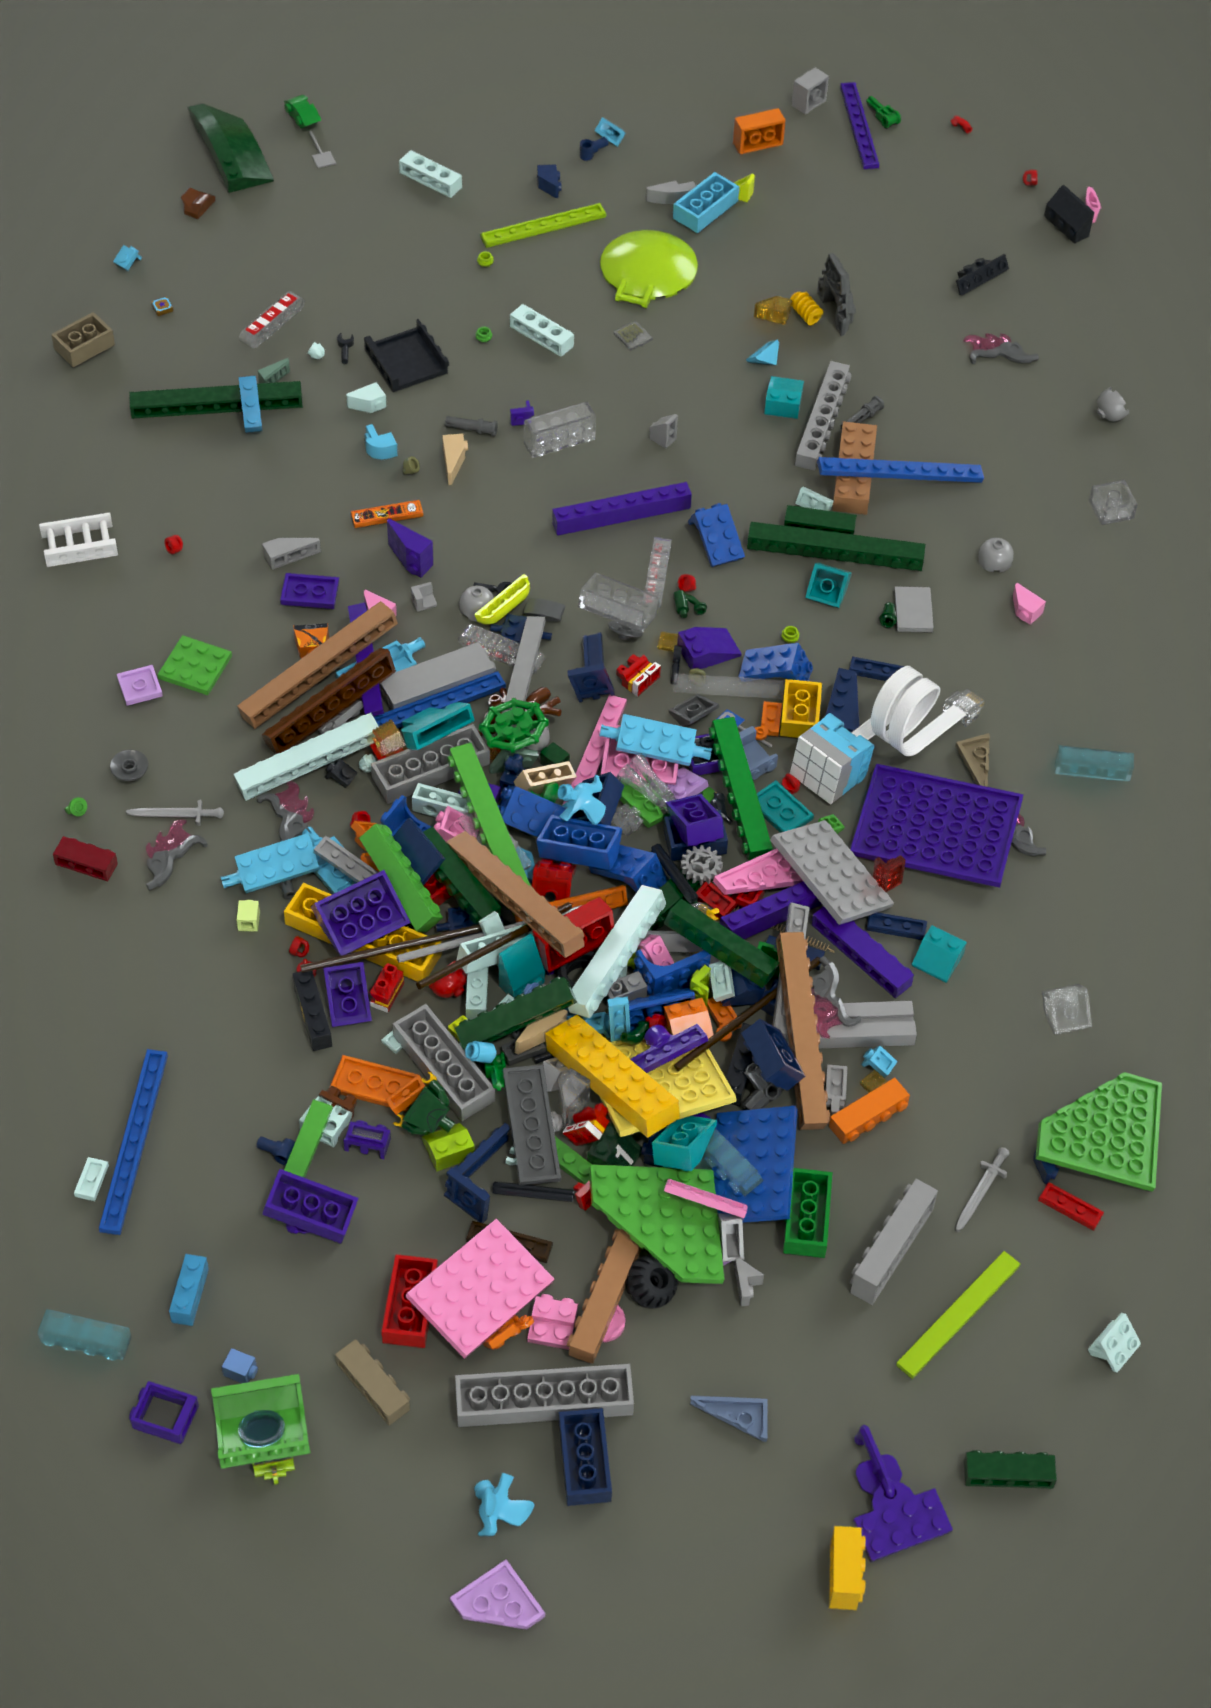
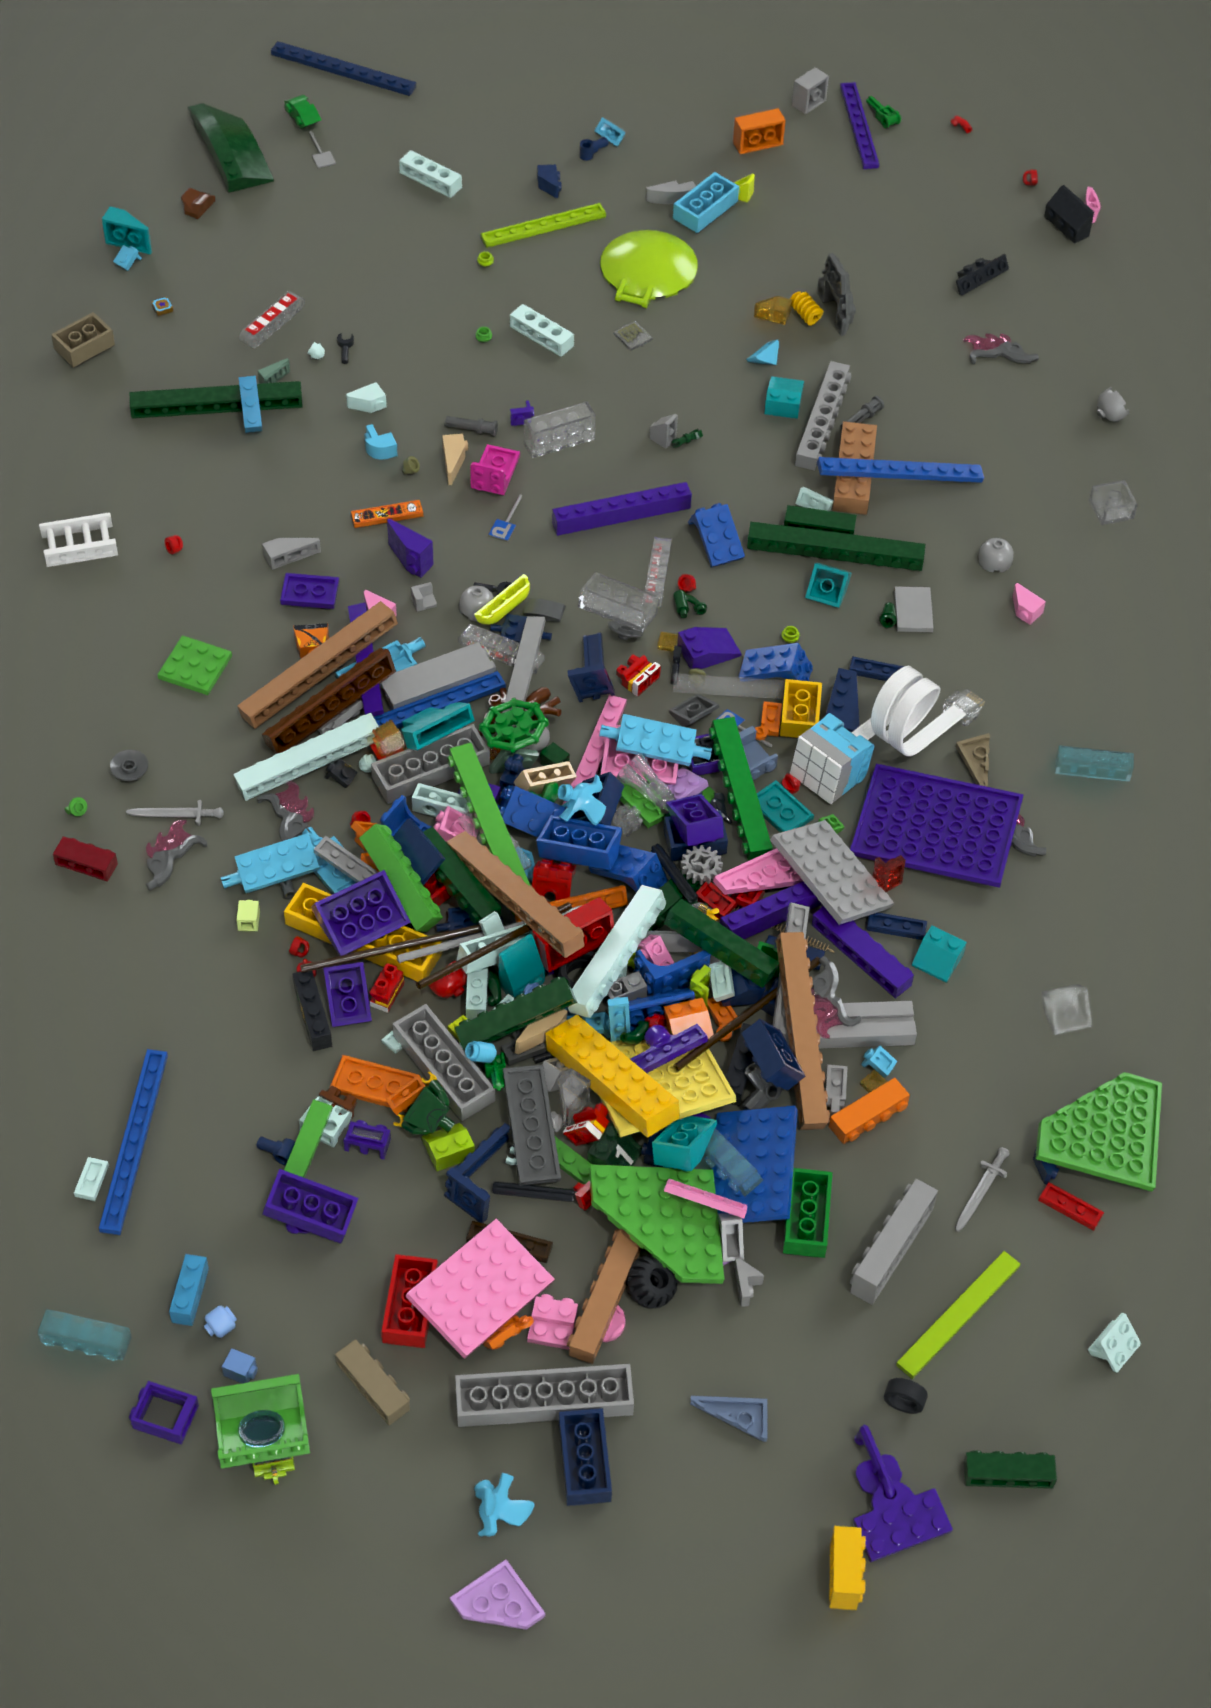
lavender plate [117,665,163,706] -> none
black panel [364,319,449,393] -> none
none -> teal slope [102,206,152,255]
none -> light blue head [204,1306,237,1338]
none -> dark blue plate [271,41,416,96]
none -> dark pink bracket [470,444,520,495]
none -> dark green arm [487,971,502,1007]
none -> piece [488,494,522,542]
none -> dark green piece [671,429,703,448]
none -> black tyre [884,1378,928,1414]

